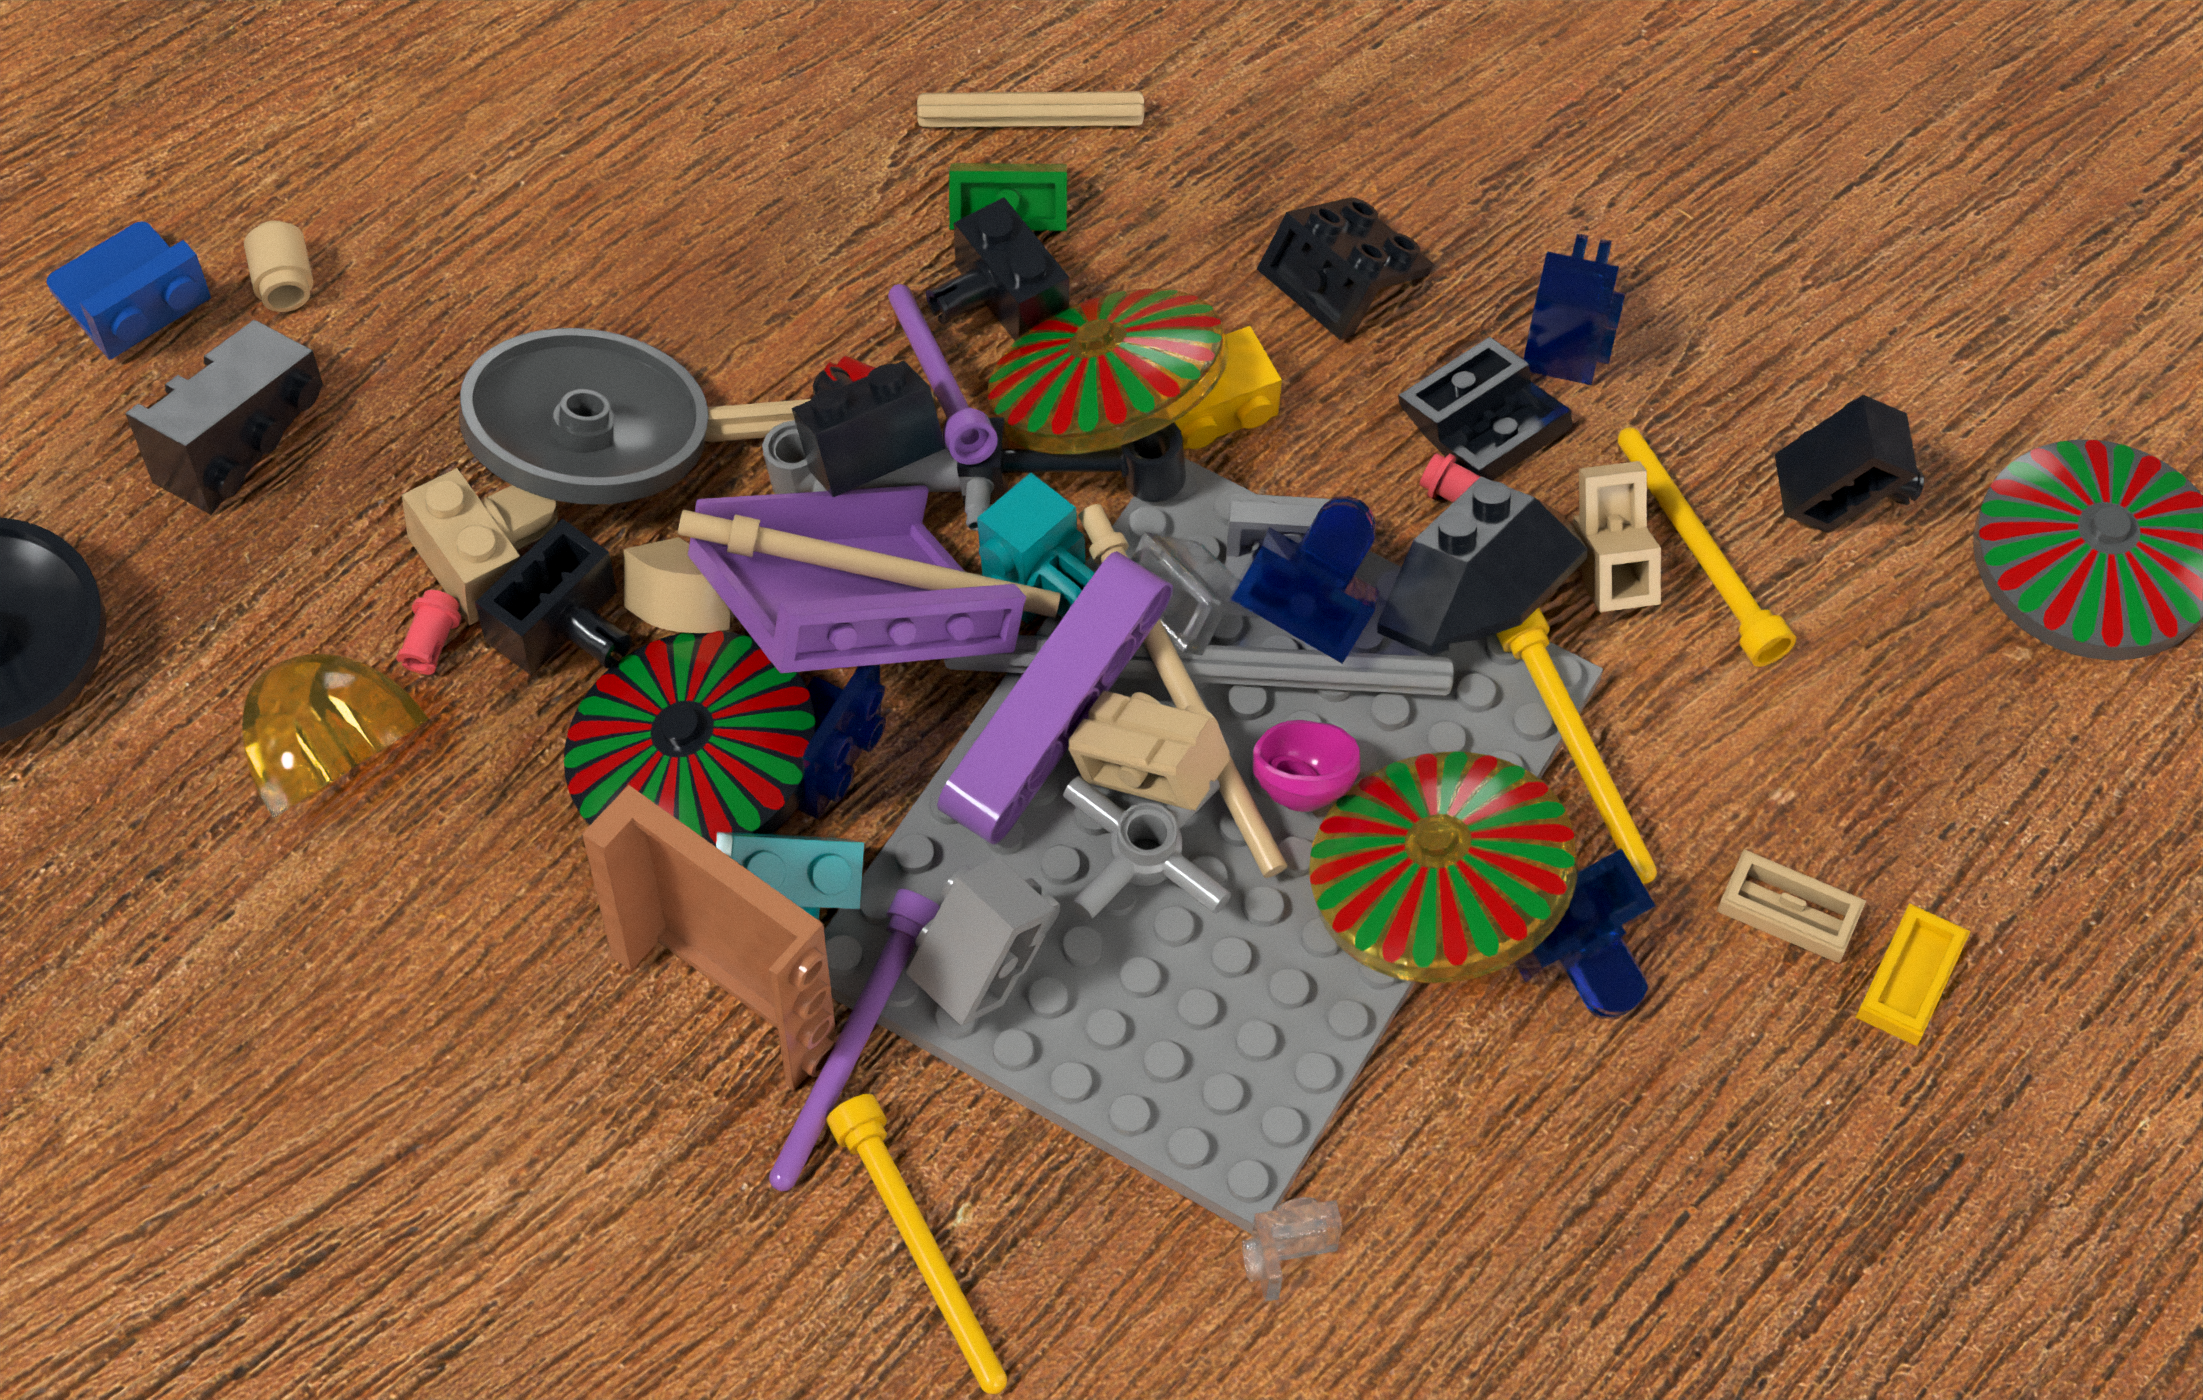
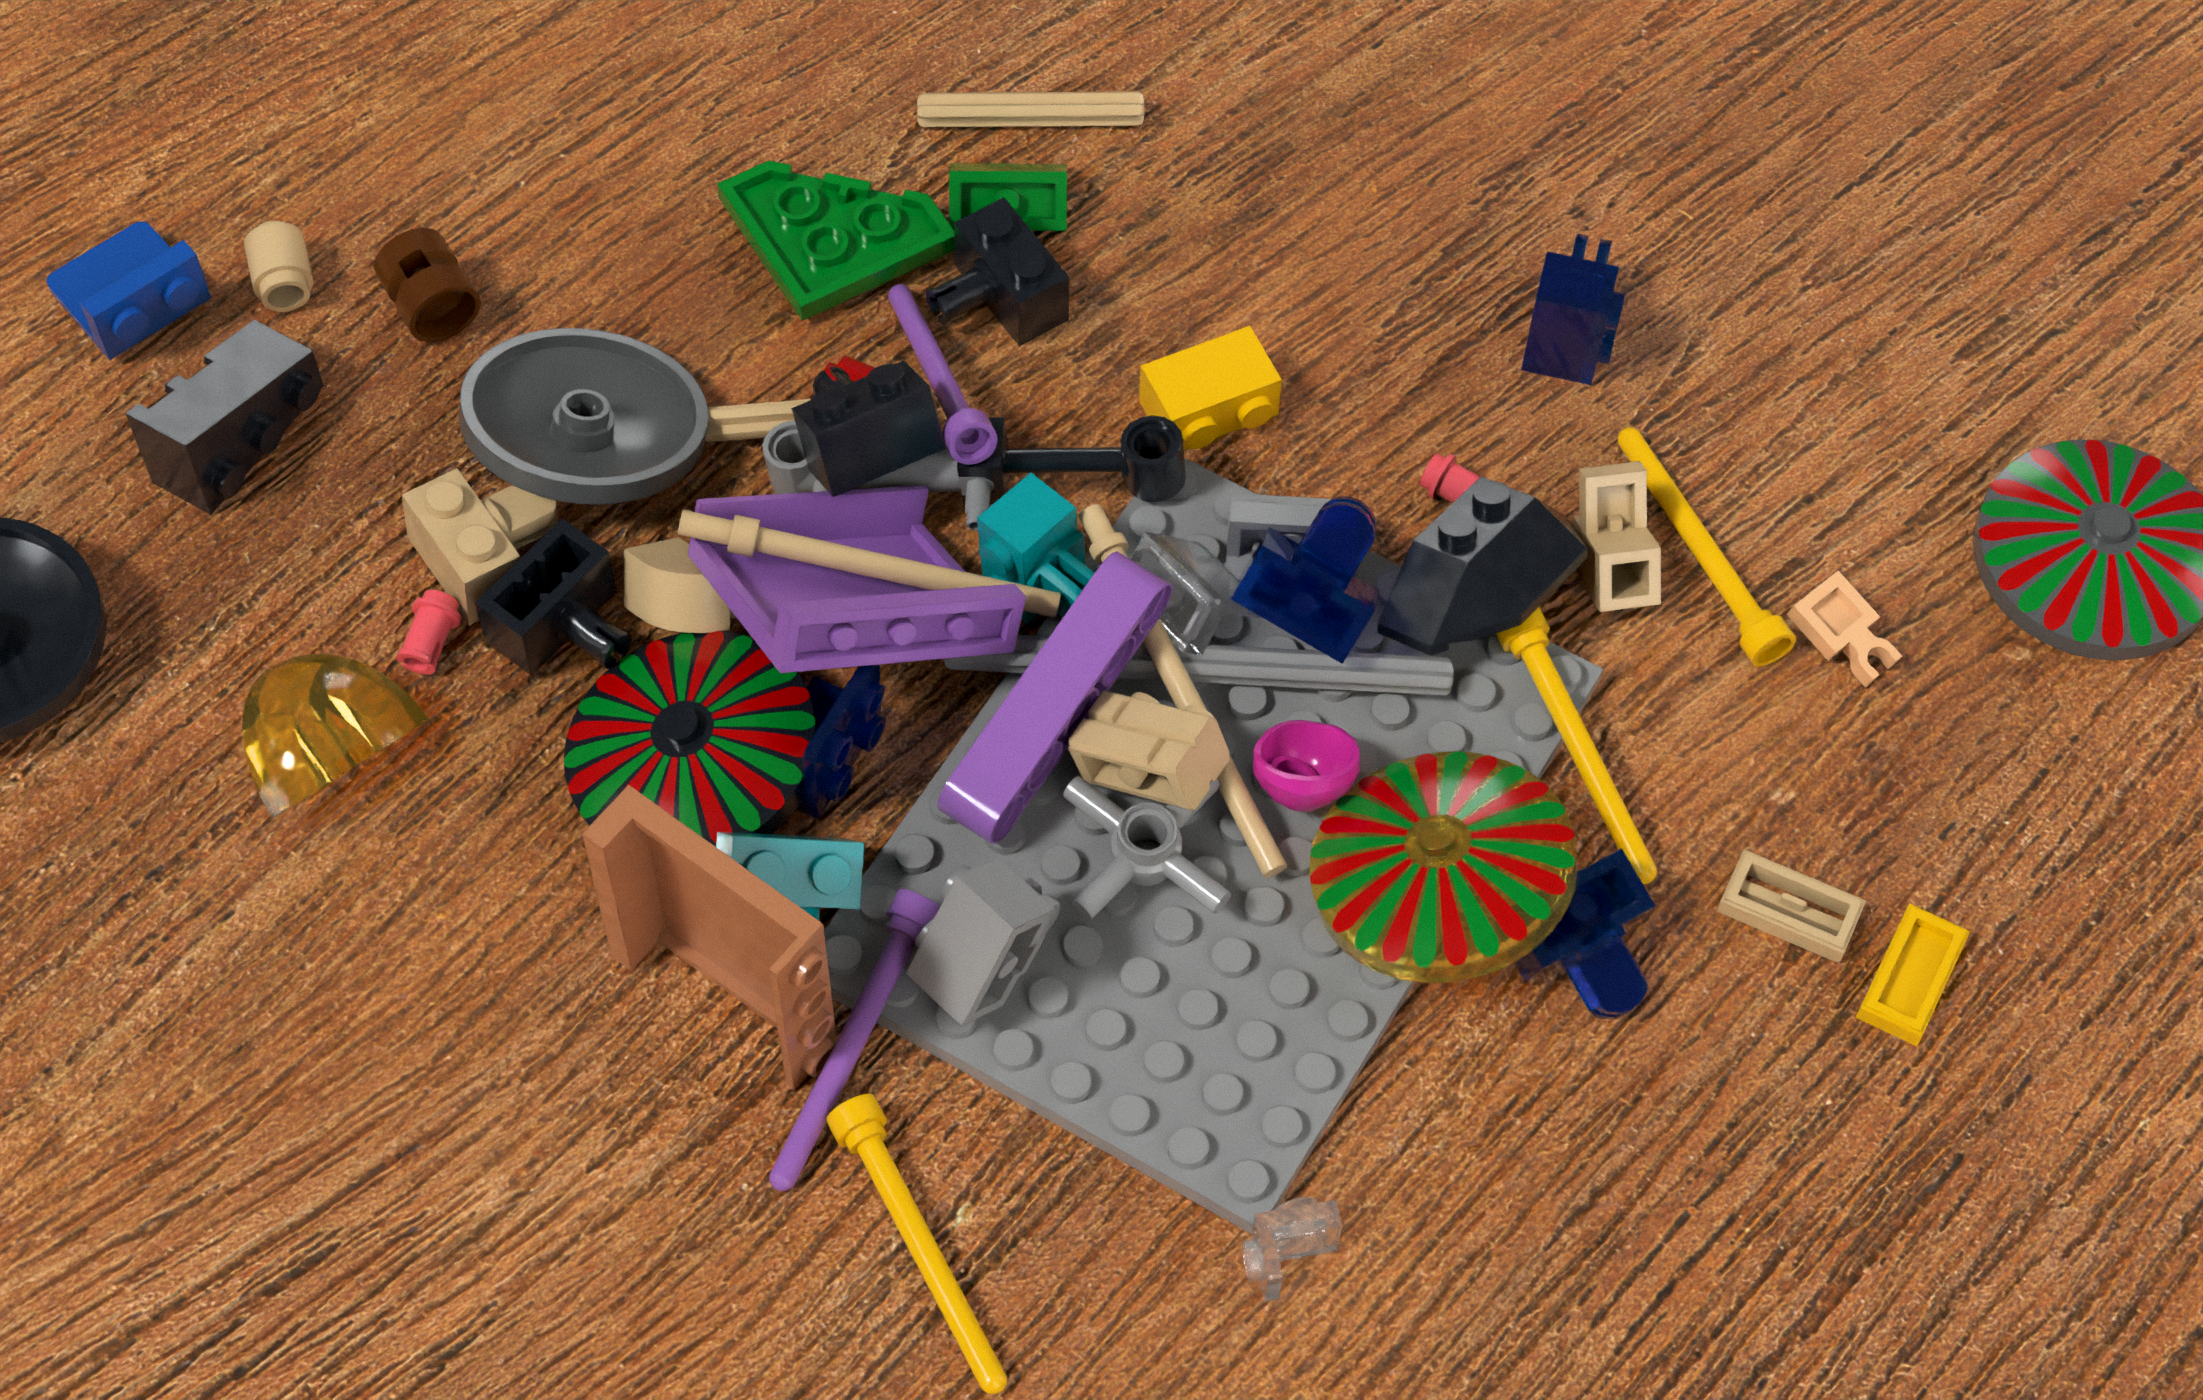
dish [988,288,1229,454] -> none
black bracket [1257,198,1434,340] -> none
black slope [1398,337,1573,481] -> none
black brick [1775,395,1924,533] -> none
none -> reddish brown wheel [373,227,481,342]
none -> green plate [717,160,955,321]
none -> light nougat plate [1787,570,1902,688]

